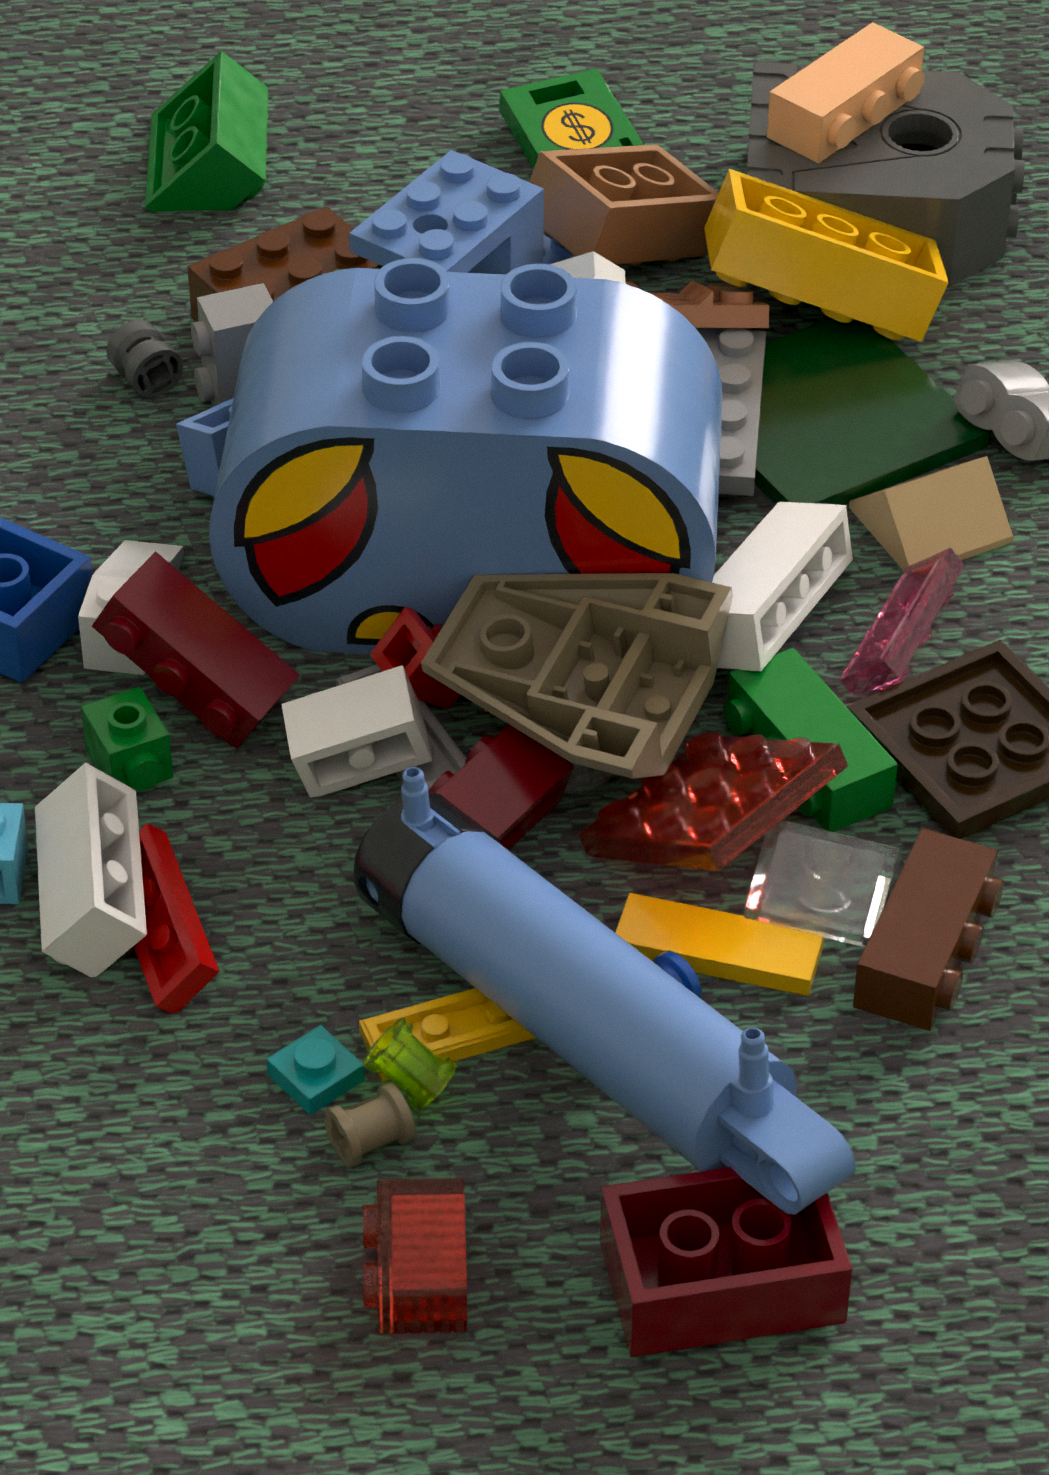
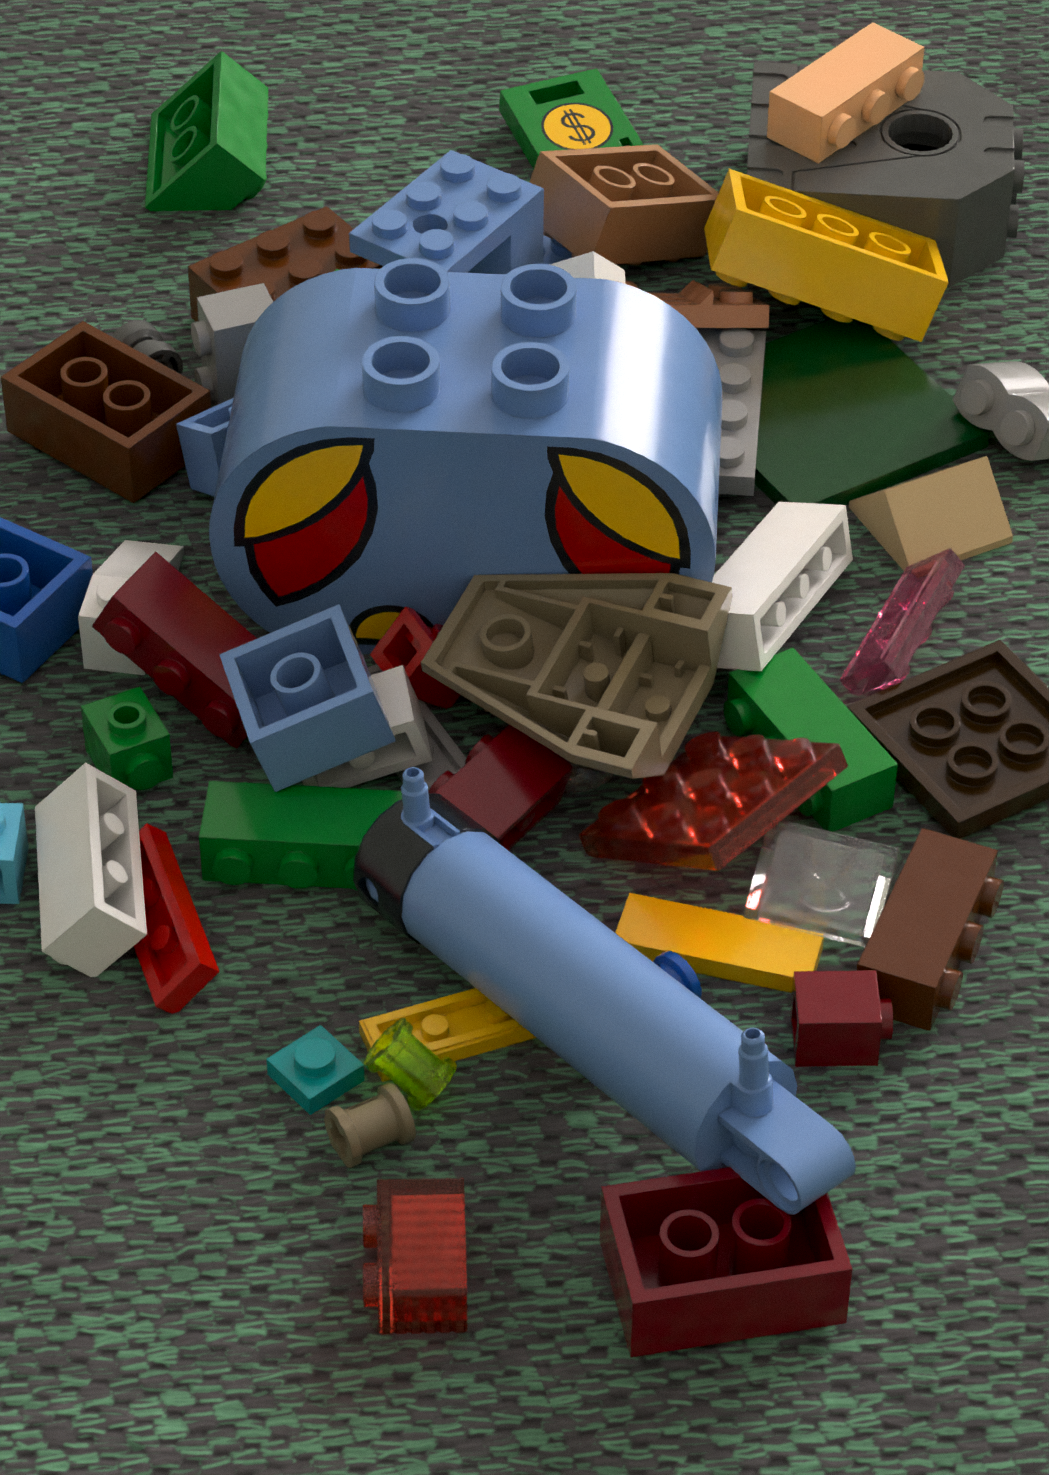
none -> reddish brown brick [1,321,211,503]
none -> green brick [199,781,402,891]
none -> medium blue brick [219,604,396,792]
none -> dark red brick [790,970,893,1067]

